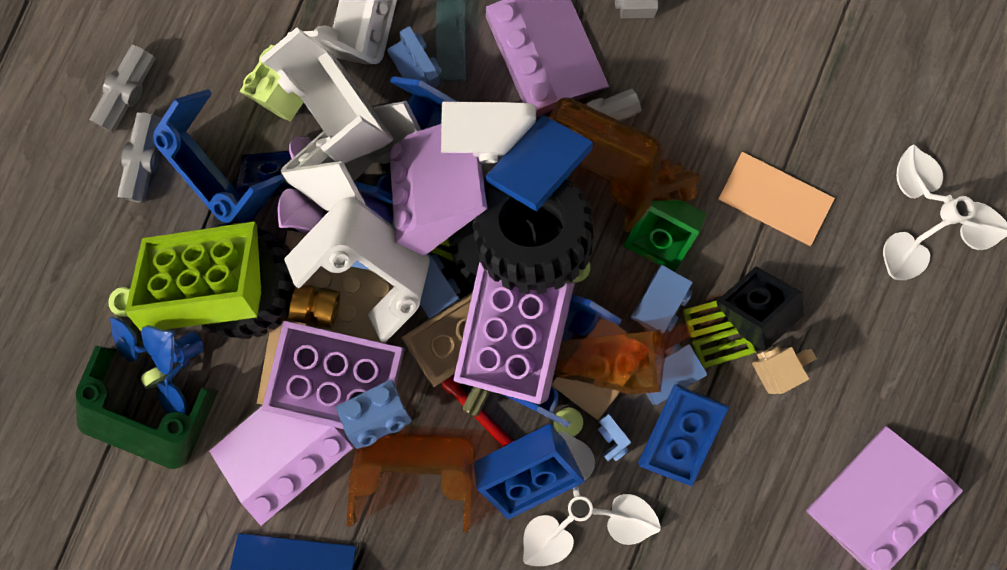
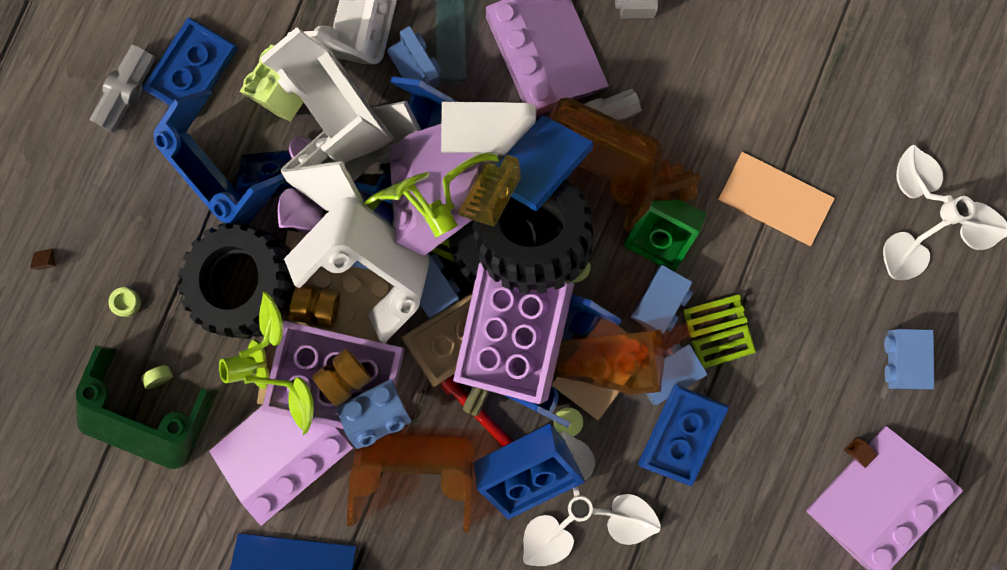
blue plant [109,316,204,415] -> none
light grey piece [117,112,162,203] -> none
lime slope [125,221,261,332] -> none
light blue bracket [598,413,631,461] -> none
black slope [717,266,804,351] -> none
tan brick [752,345,817,394] -> none
none -> reddish brown piece [30,249,56,270]
none -> blue tile [142,17,239,106]
none -> lime plant [219,291,314,435]
none -> pearl gold wheel [312,348,372,407]
none -> lime plant [363,153,499,238]
none -> clear yellow panel [458,155,521,227]
none -> reddish brown piece [844,437,878,468]
none -> medium blue brick [884,329,934,389]

